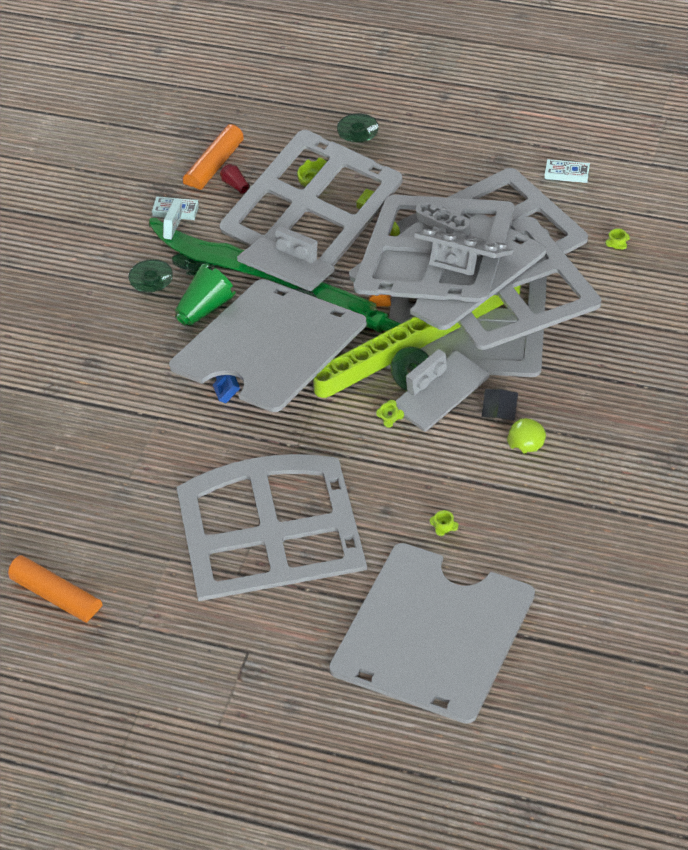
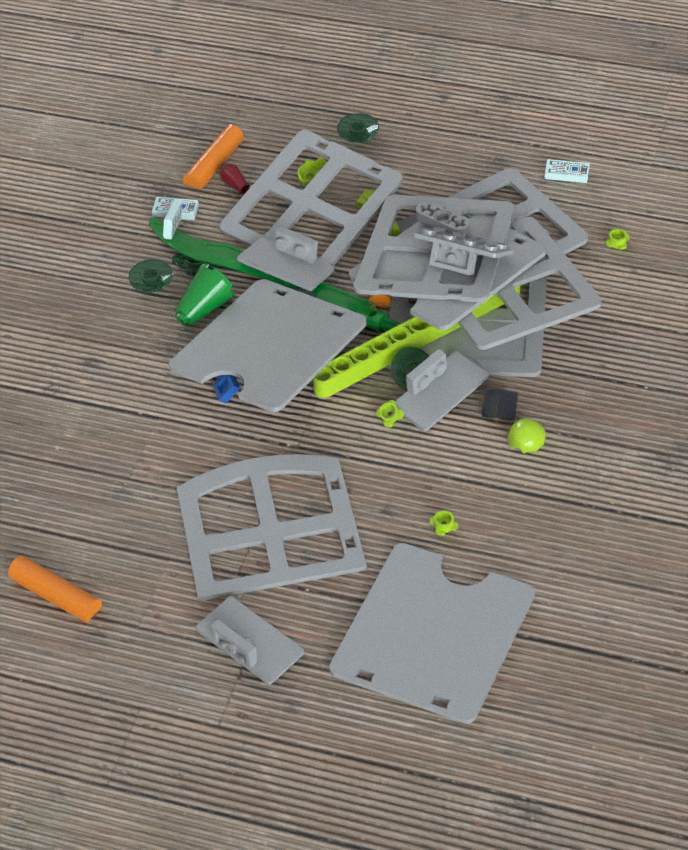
none -> light grey bracket [196,596,304,685]

